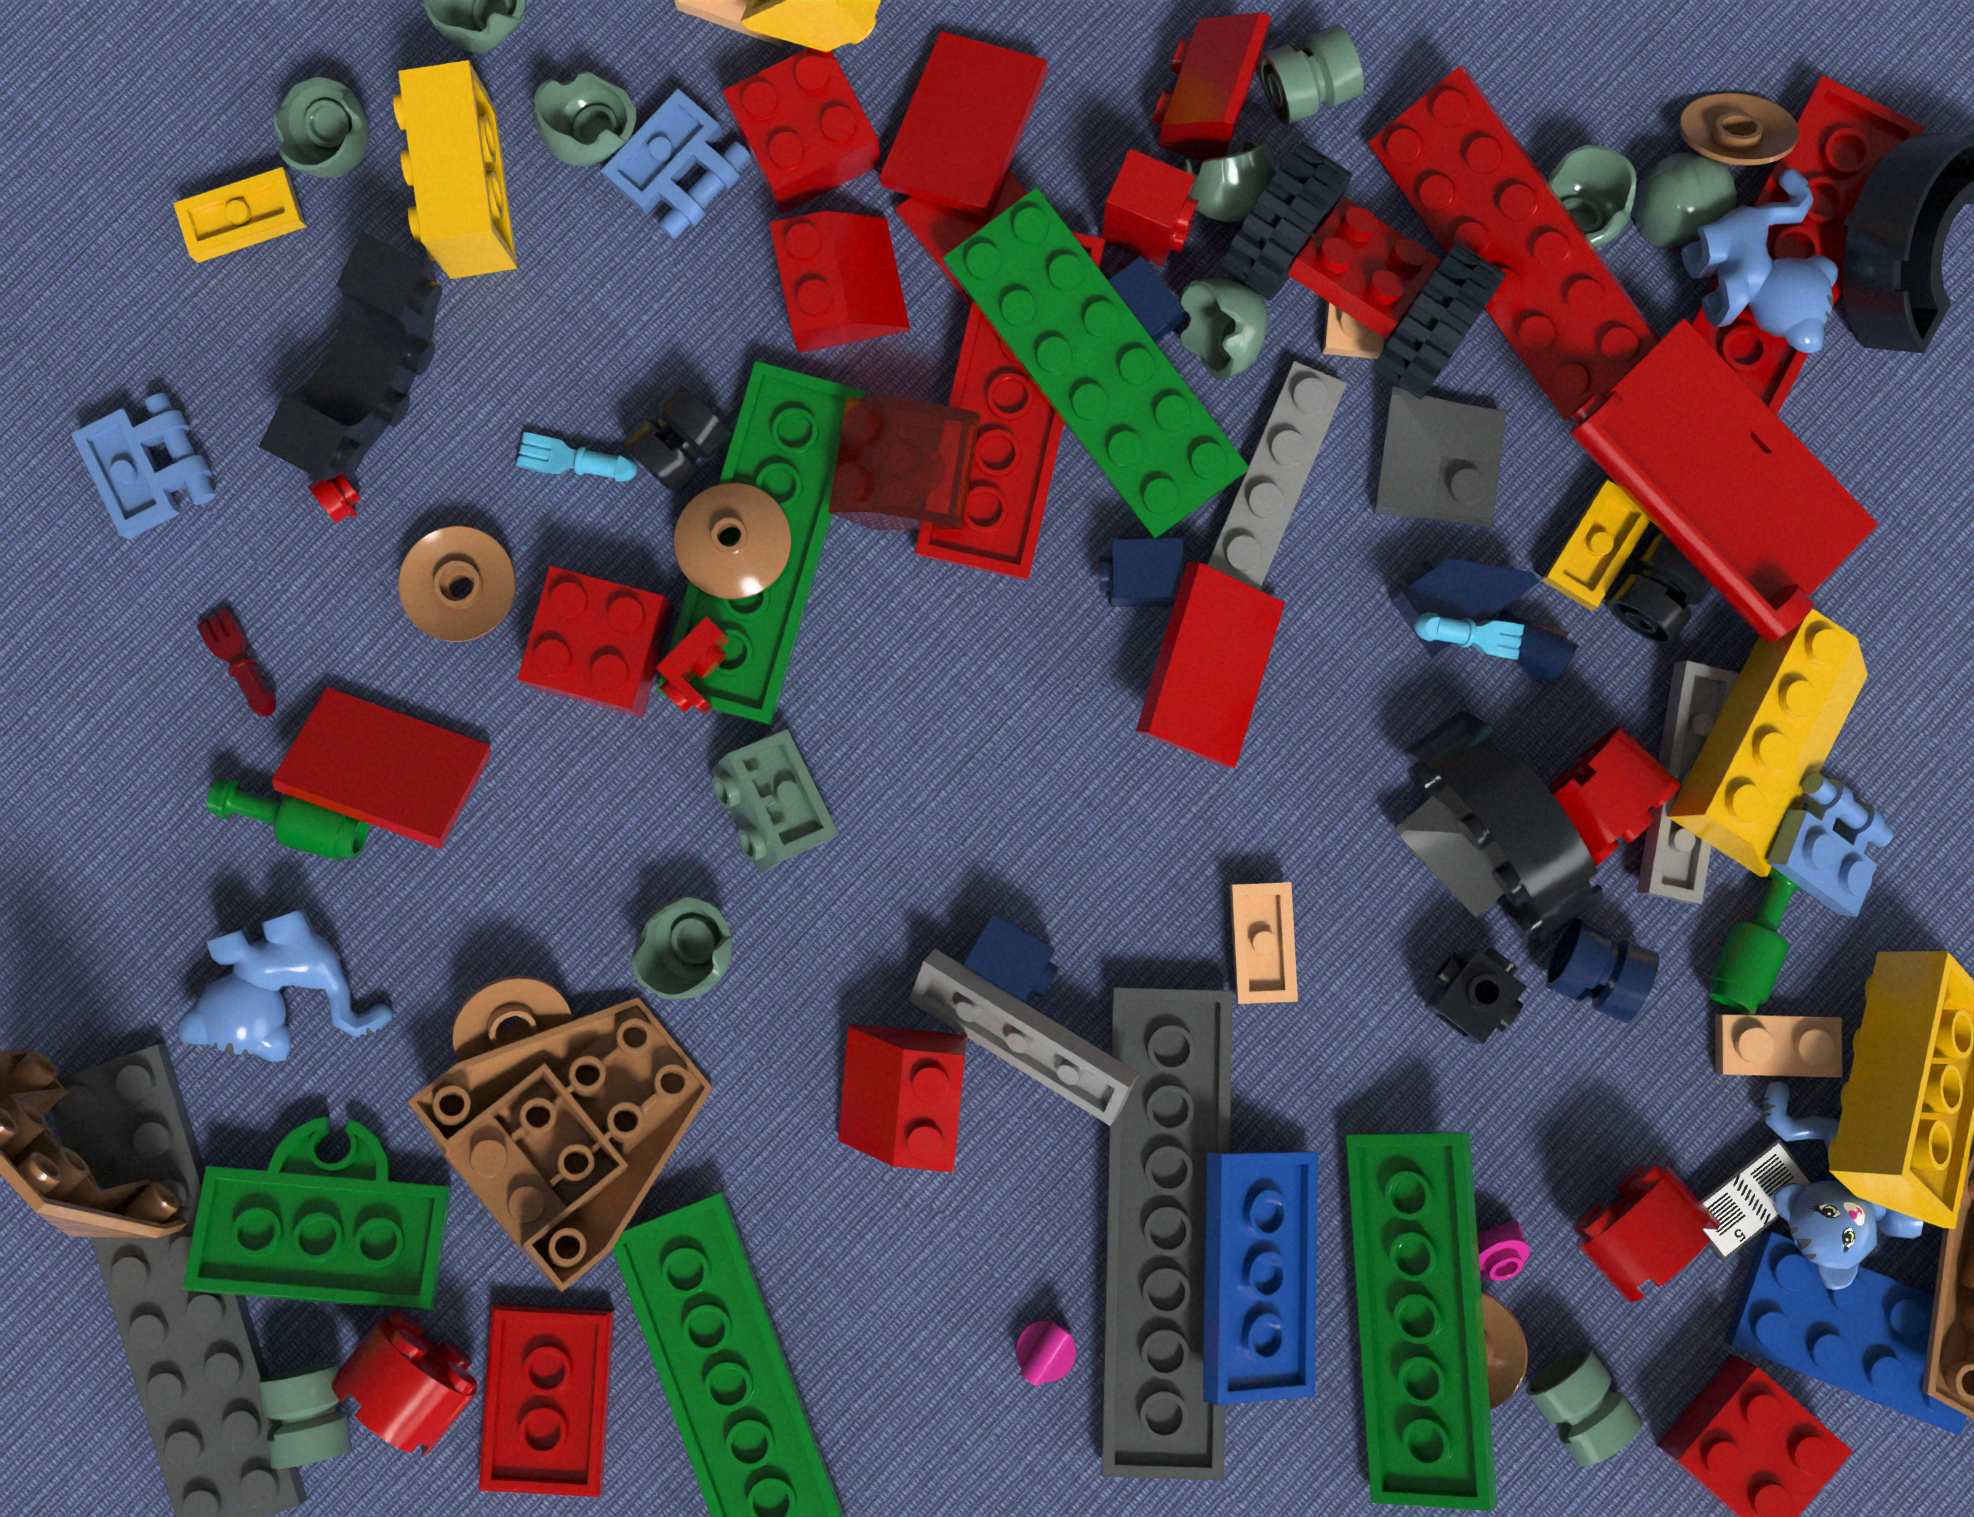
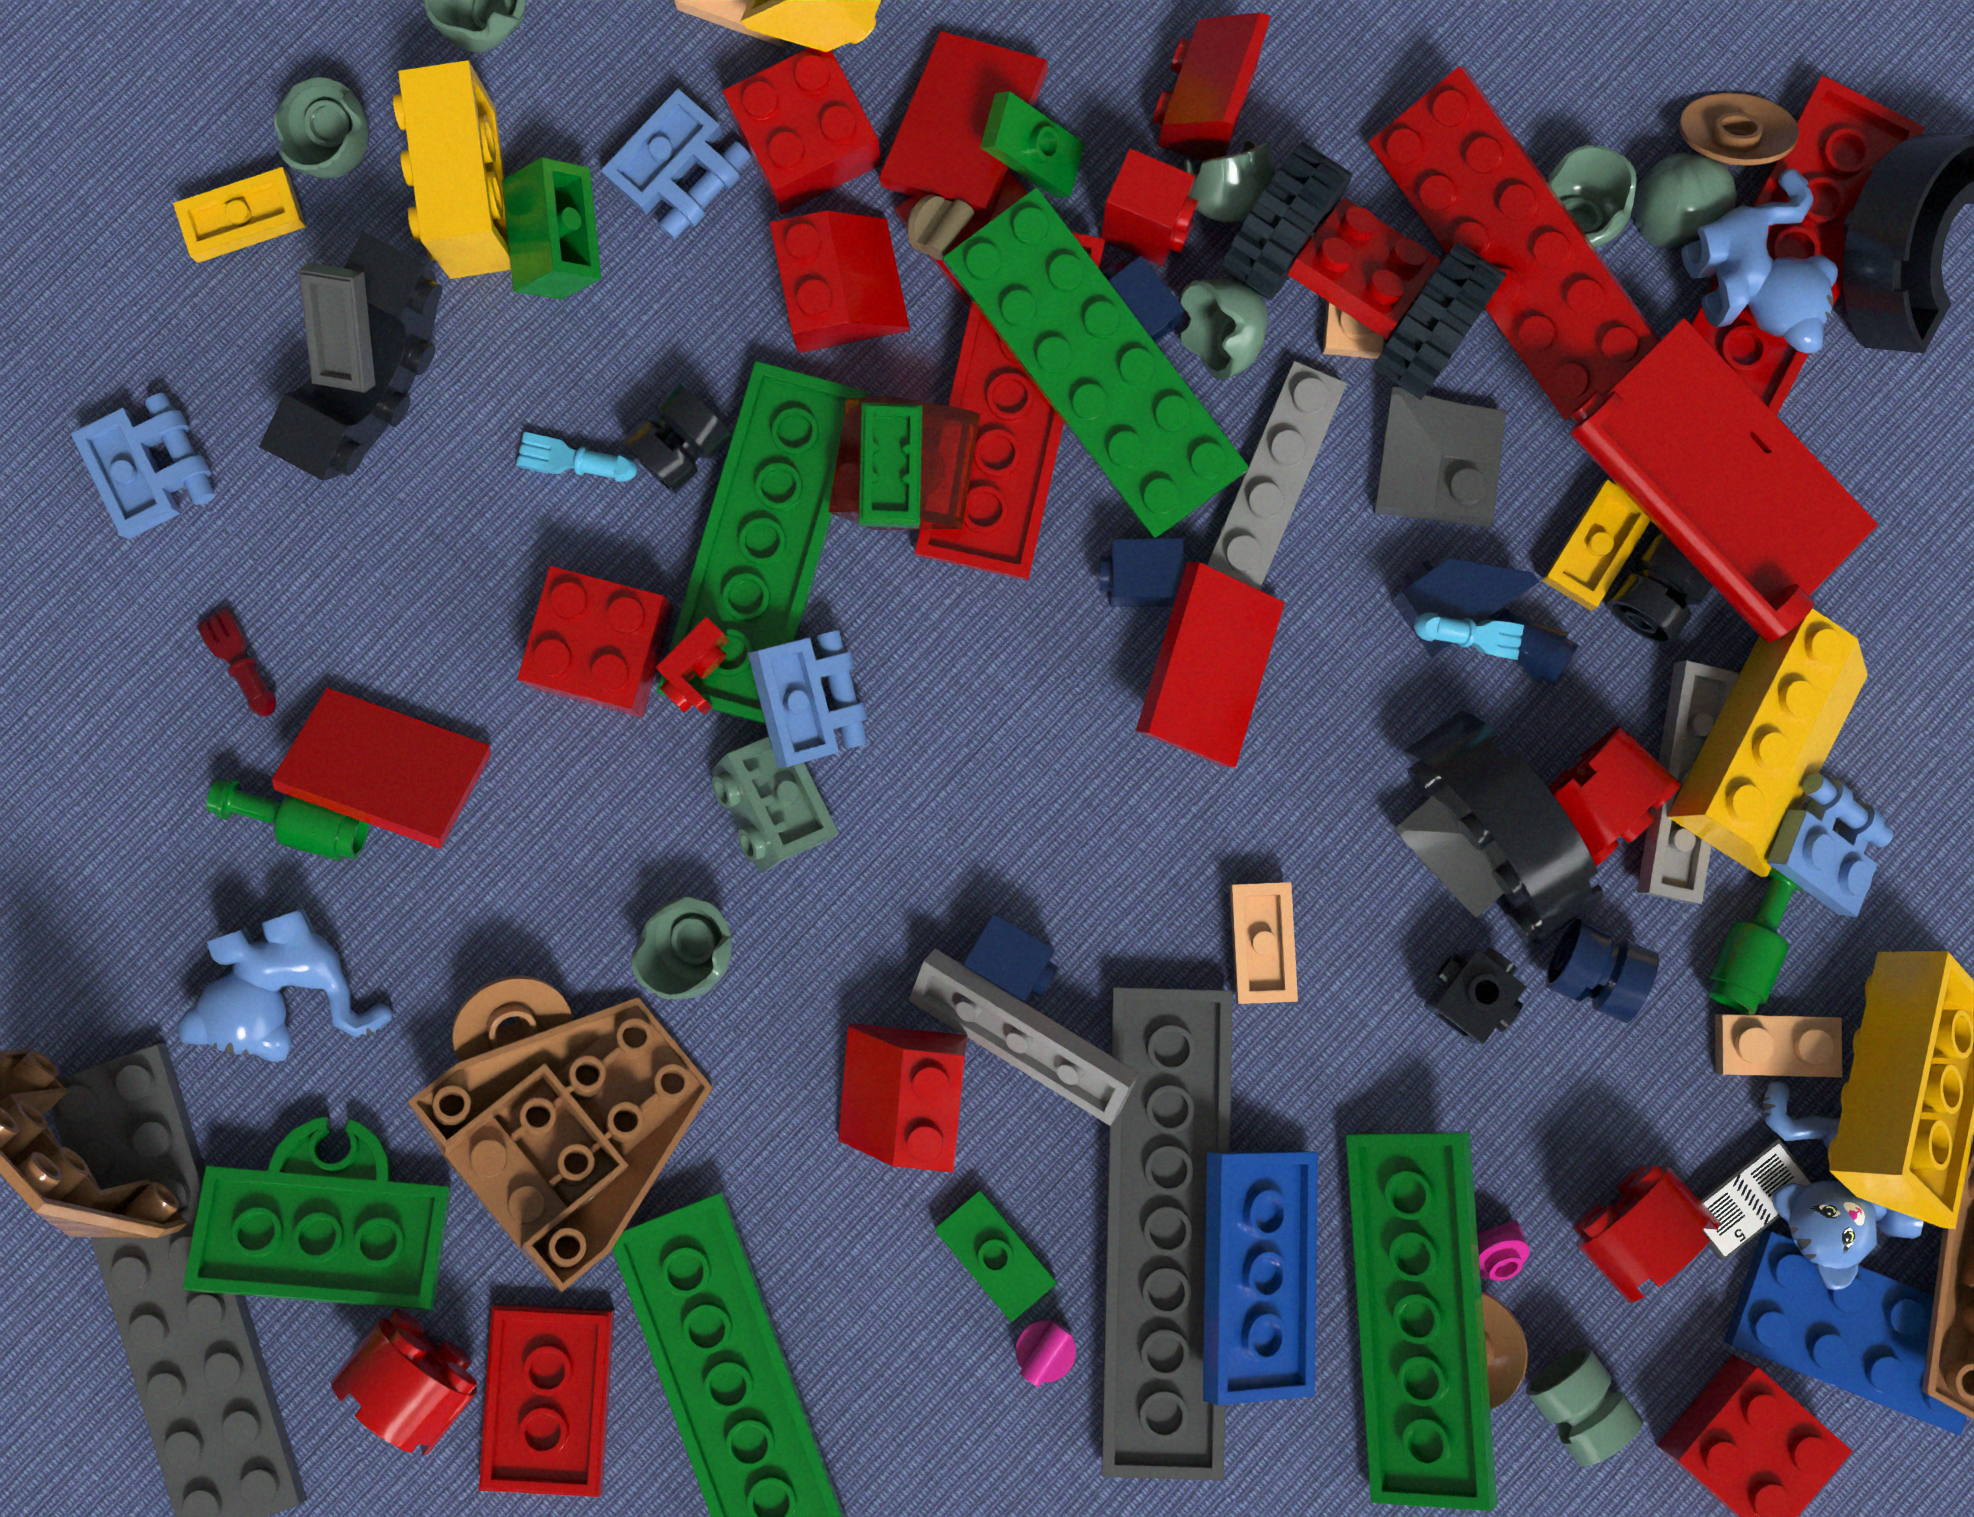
sand green wheel [258,1362,352,1469] -> none
red plate [307,474,361,524] -> none
medium nougat dish [398,526,516,642] -> none
sand green hair [534,71,636,167] -> none
medium nougat dish [674,483,791,600] -> none
sand green wheel [1259,24,1364,126] -> none
none -> dark grey tile [299,263,375,393]
none -> green brick [502,157,602,300]
none -> medium blue plate [748,630,868,768]
none -> green plate [858,402,922,528]
none -> dark tan plate [907,194,974,260]
none -> green plate [934,1189,1057,1323]
none -> green plate [980,91,1085,198]

